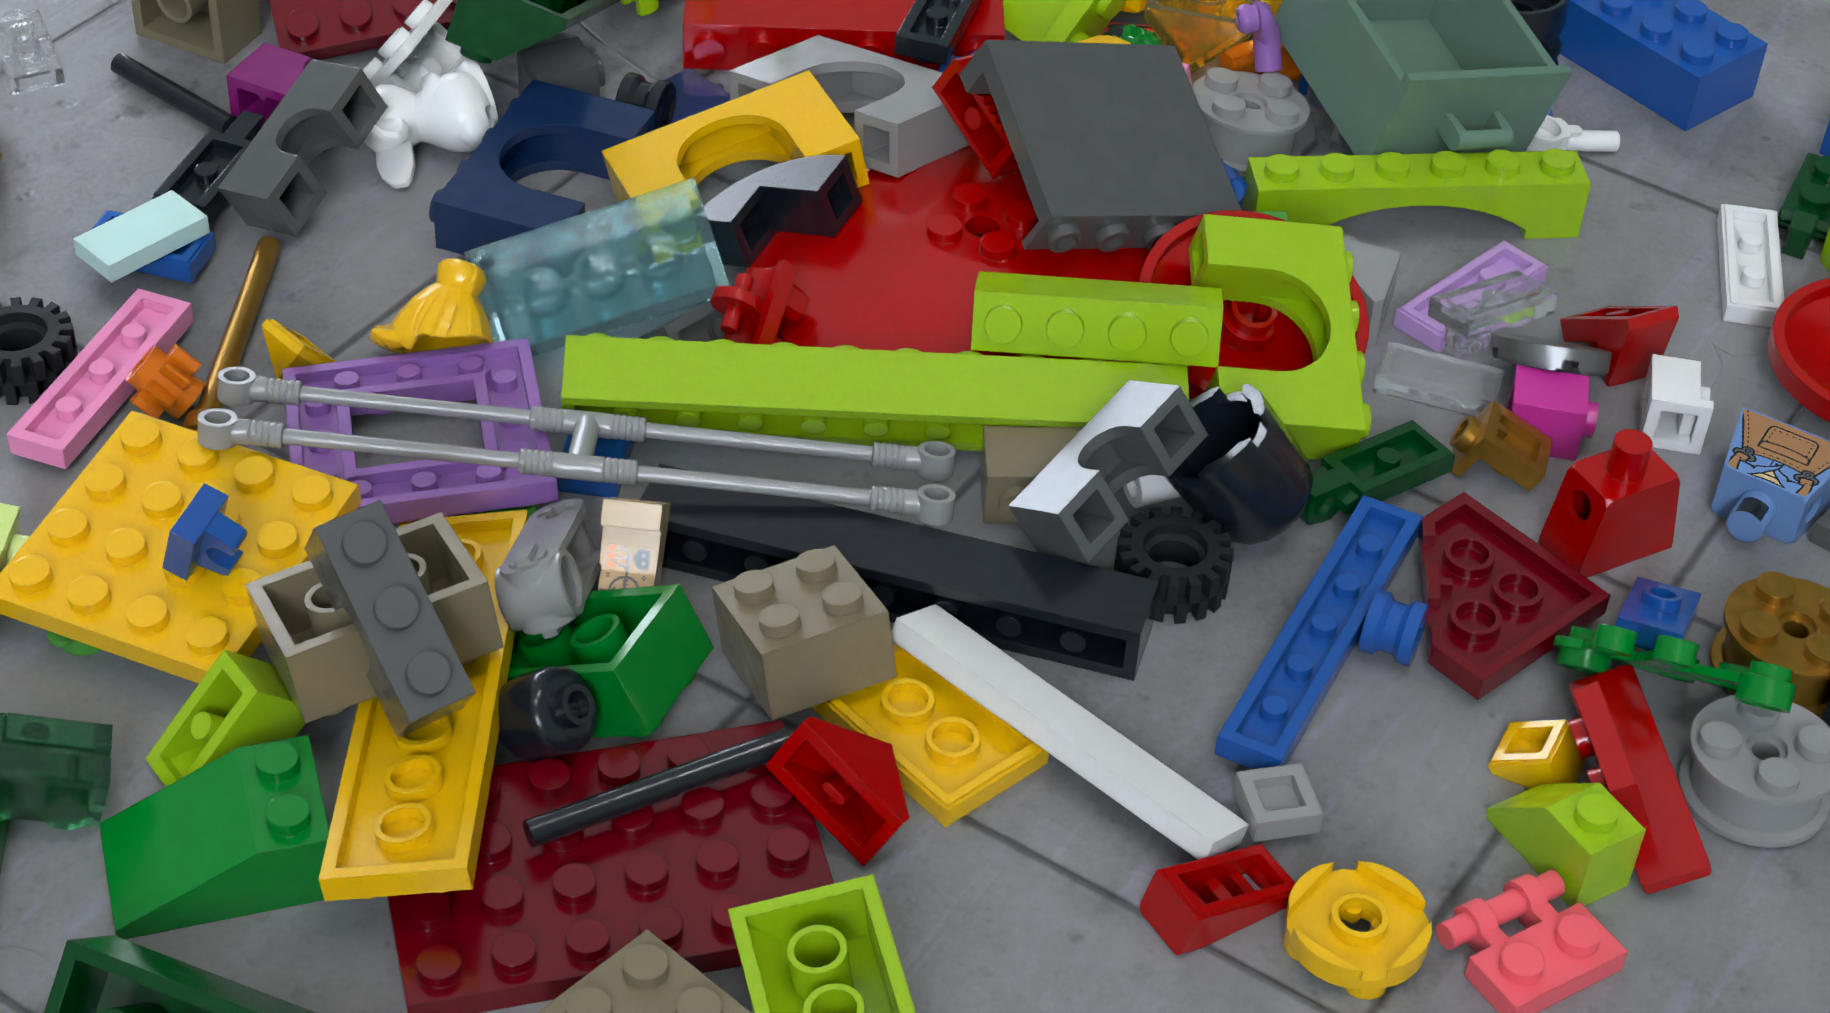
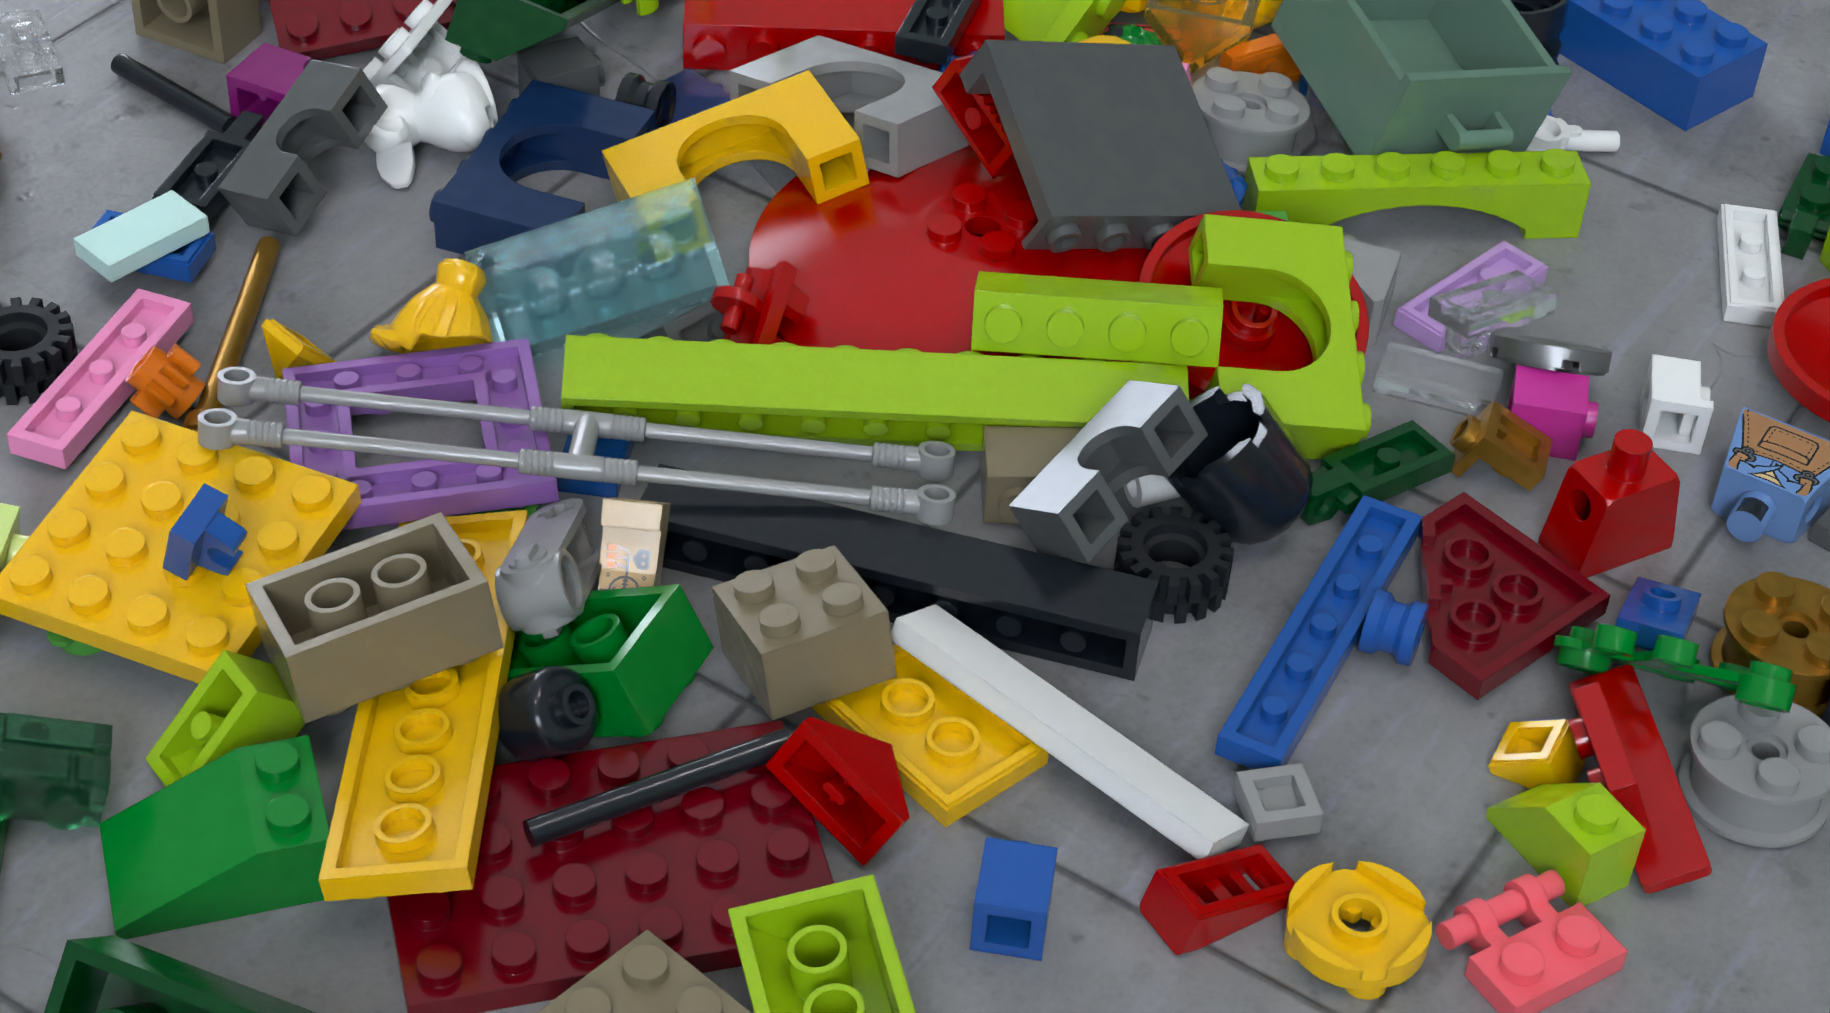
dark grey arch [304,500,476,738] -> none
black brick [693,155,863,268] -> none
medium lavender arm [1235,0,1282,72] -> none
red slope [1560,306,1679,387] -> none
none -> blue brick [970,837,1058,961]

